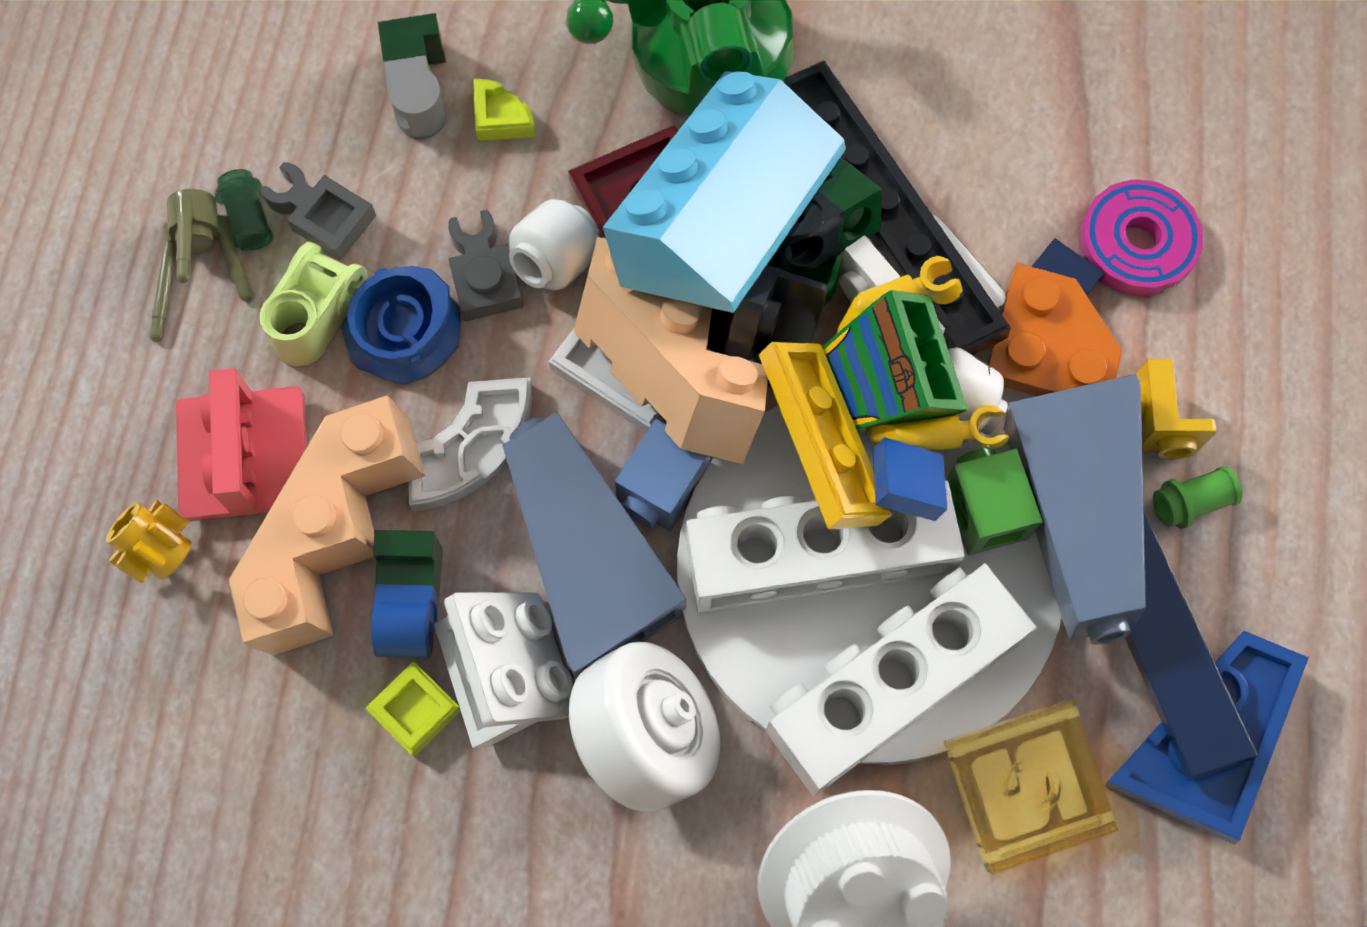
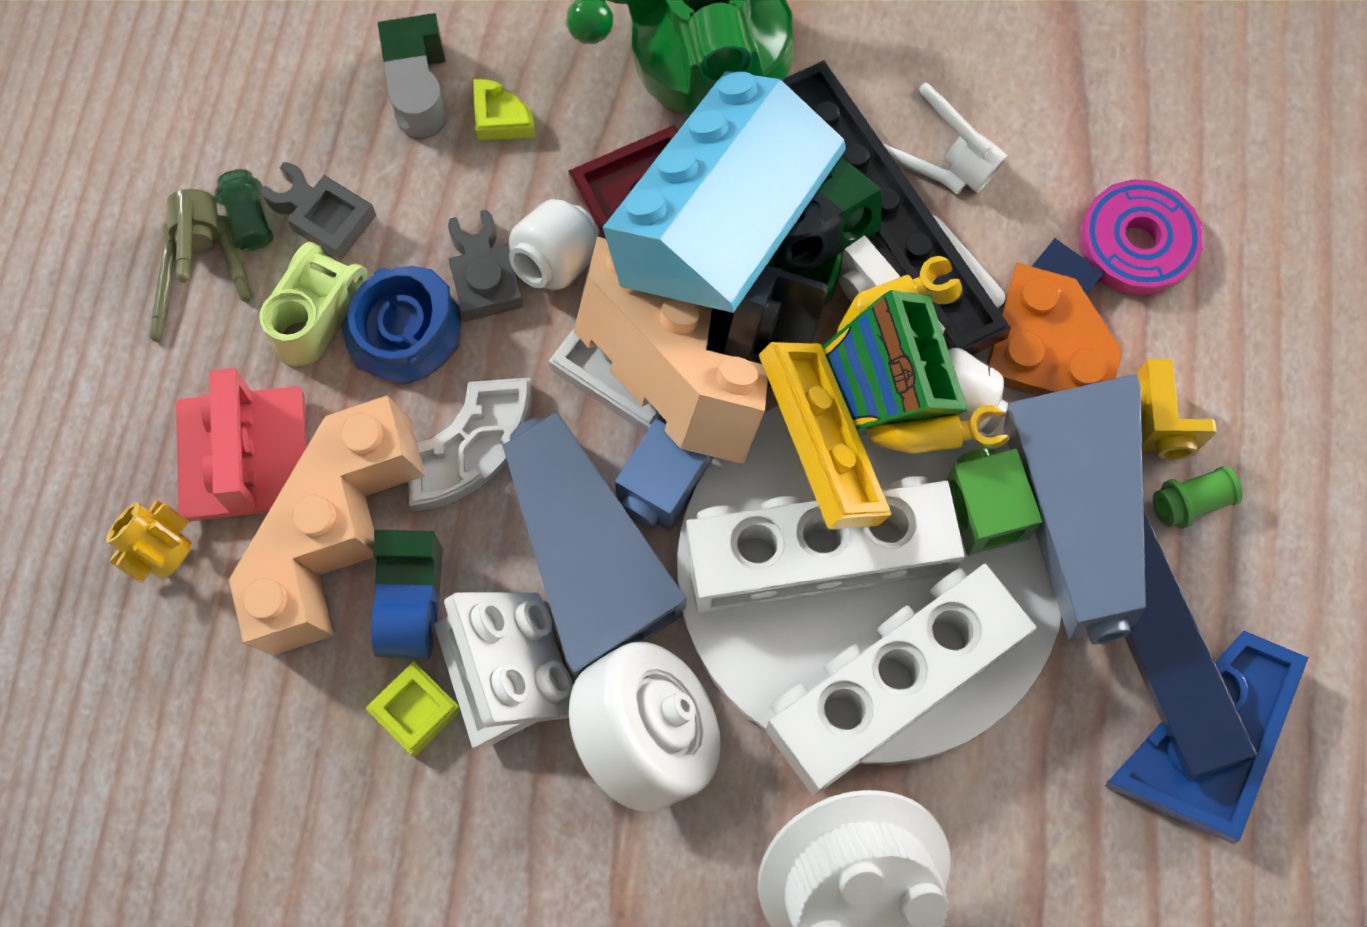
blue tile [873,437,948,521] -> none
clear yellow tile [943,700,1118,875] -> none
none -> white plant [883,83,1008,195]

